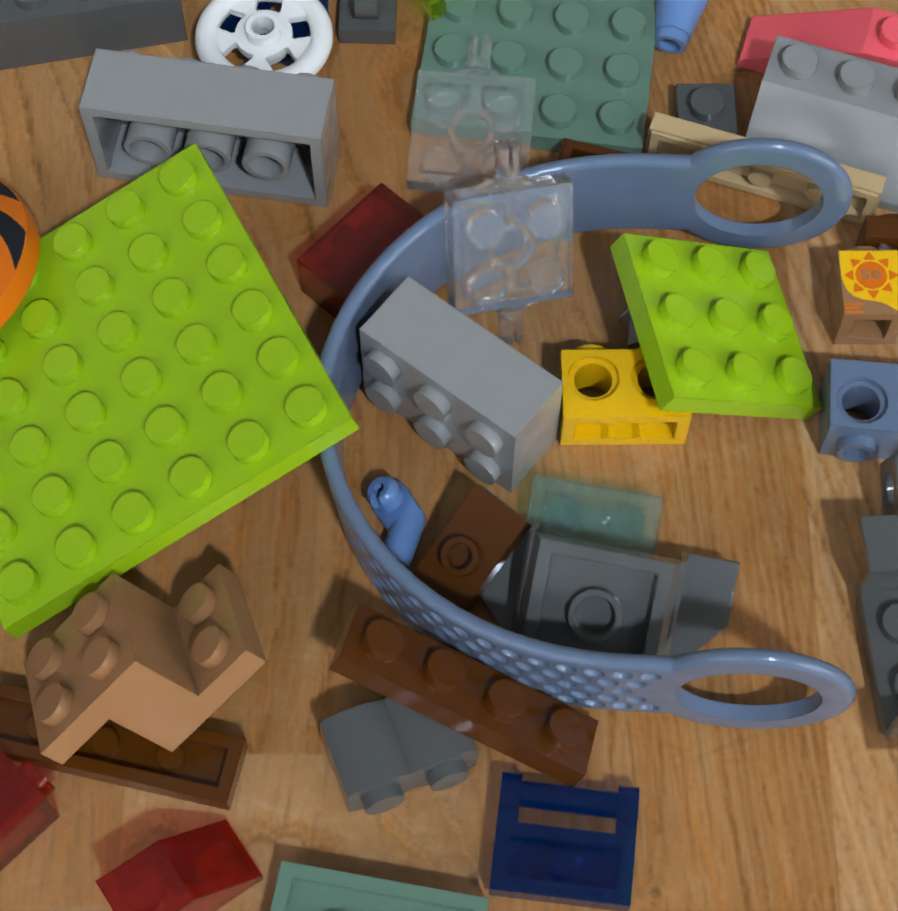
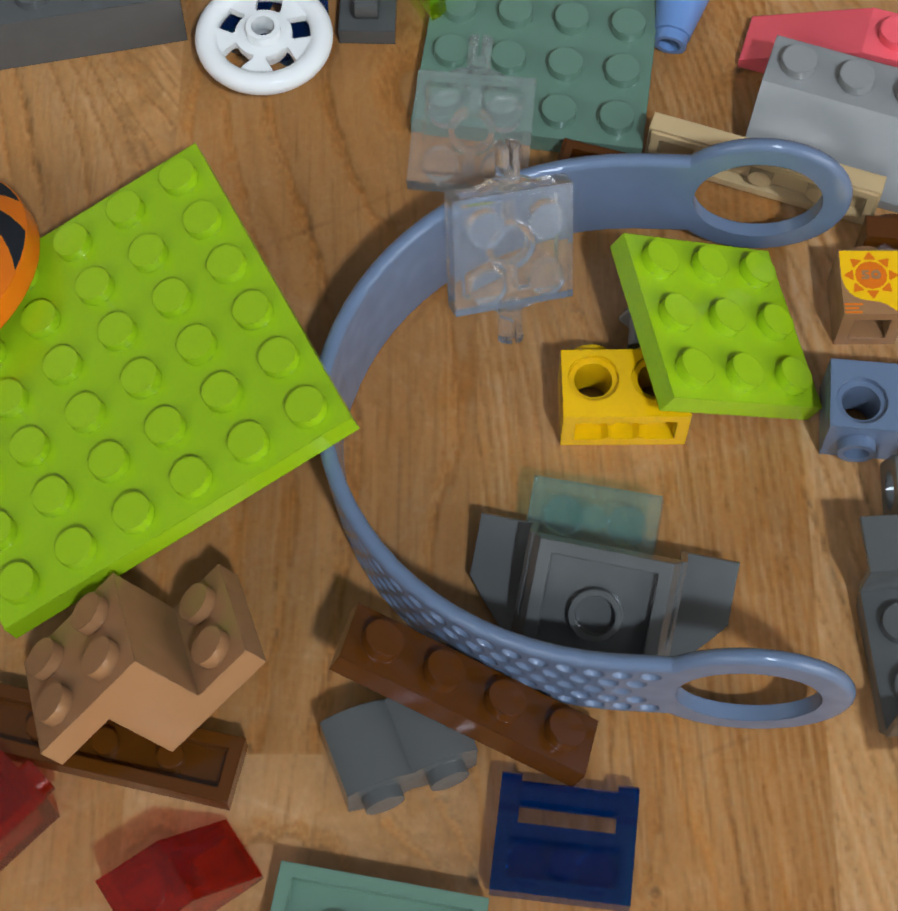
light grey brick [79,48,341,207] -> none
clear red brick [297,183,424,318] -> none
light grey brick [359,276,563,493] -> none
medium blue arm [366,476,426,570] -> none
reddish brown plate [412,484,532,612] -> none
dark grey plate [674,84,737,134] -> none

